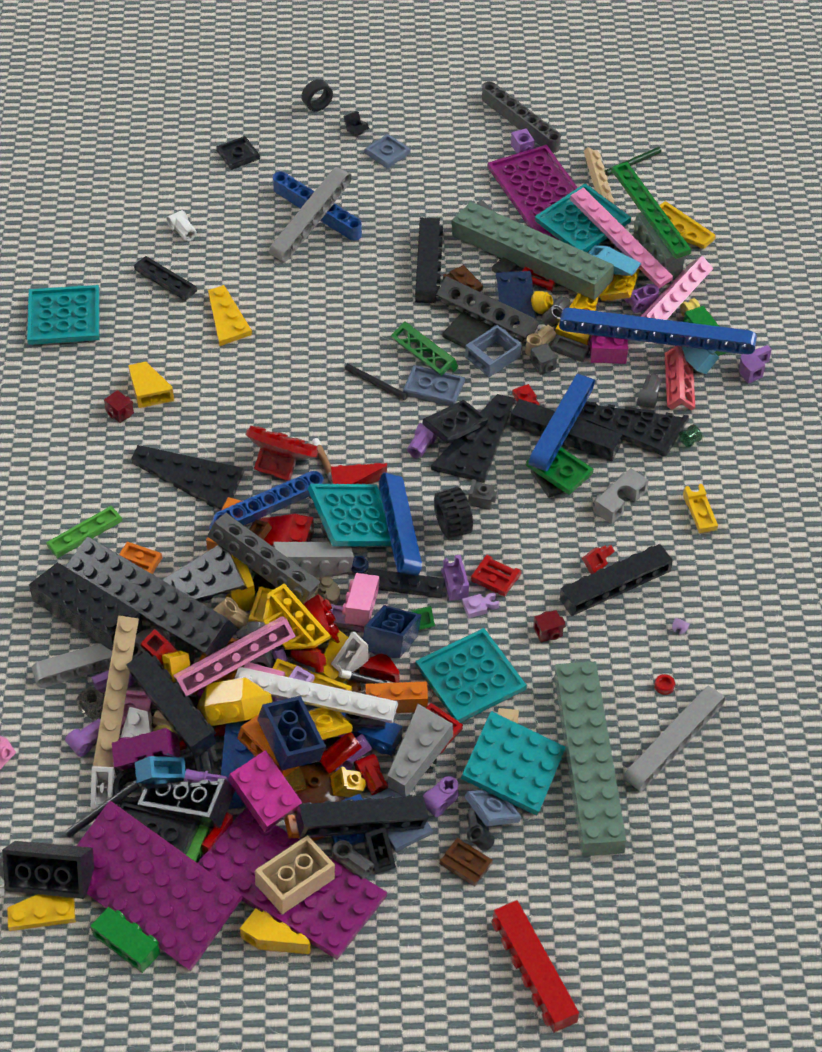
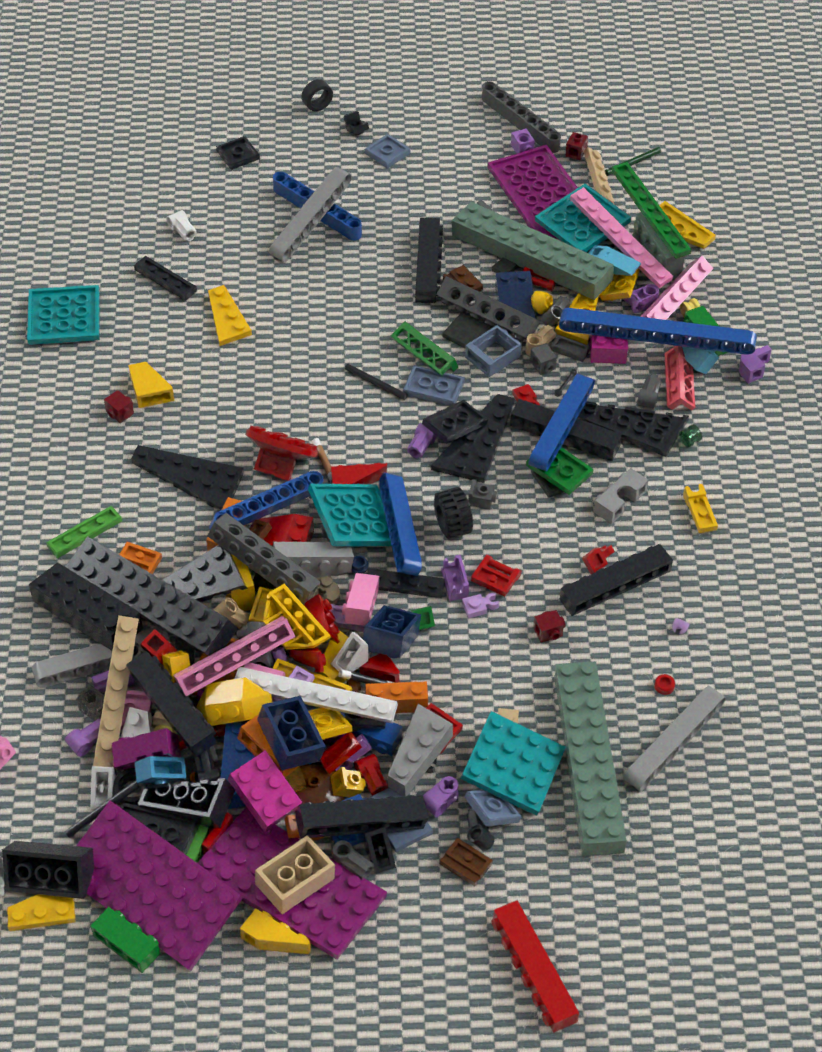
medium lavender axle [184,769,228,783] -> none
teal plate [415,628,527,723] -> none
none -> black hinge [555,369,577,397]
none -> dark red brick [565,132,588,160]

